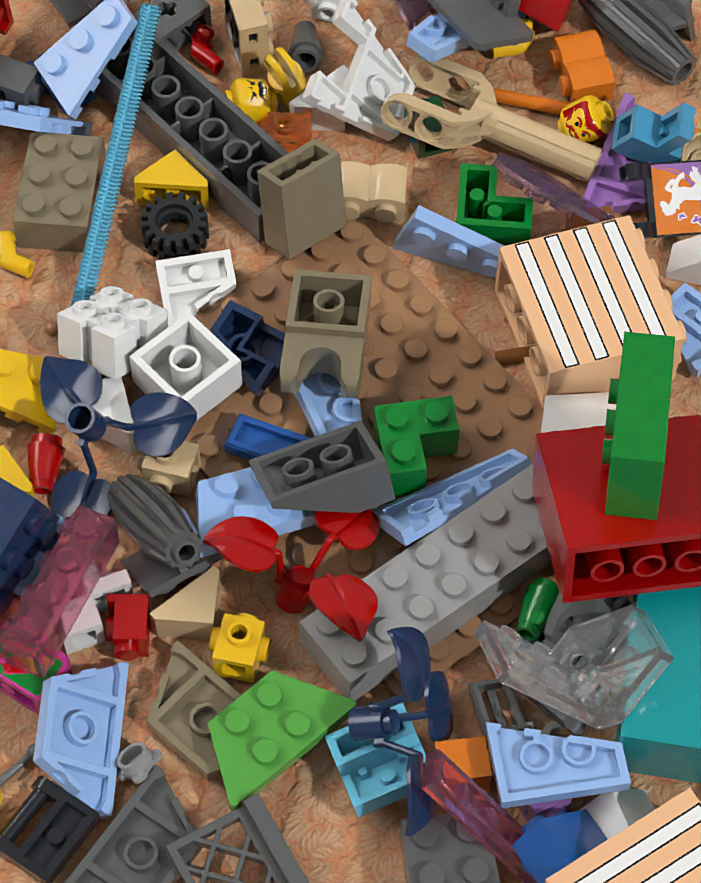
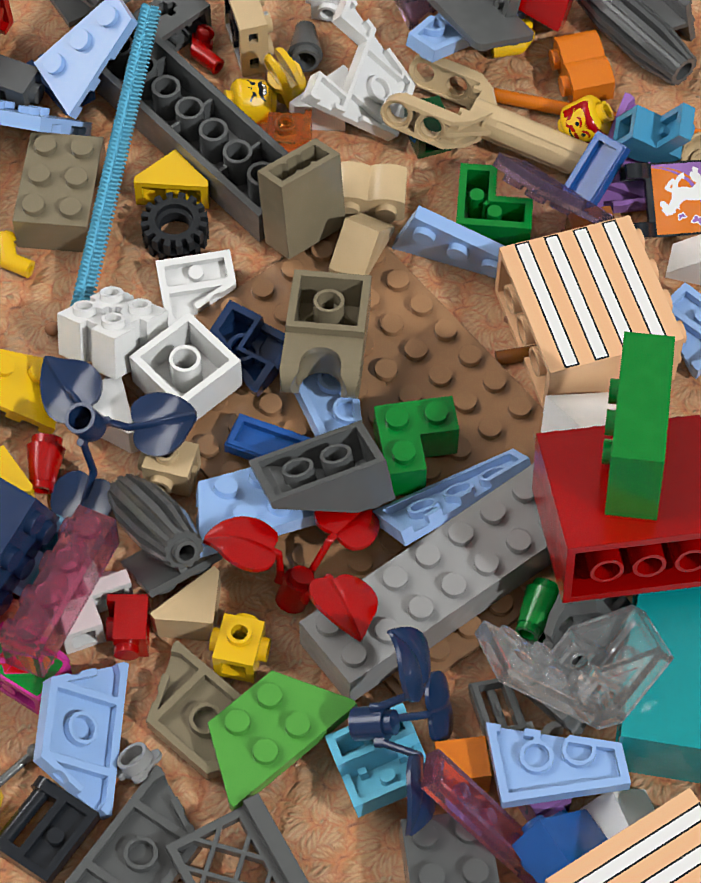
none -> tan slope [329,213,395,275]
none -> tile [559,131,631,210]

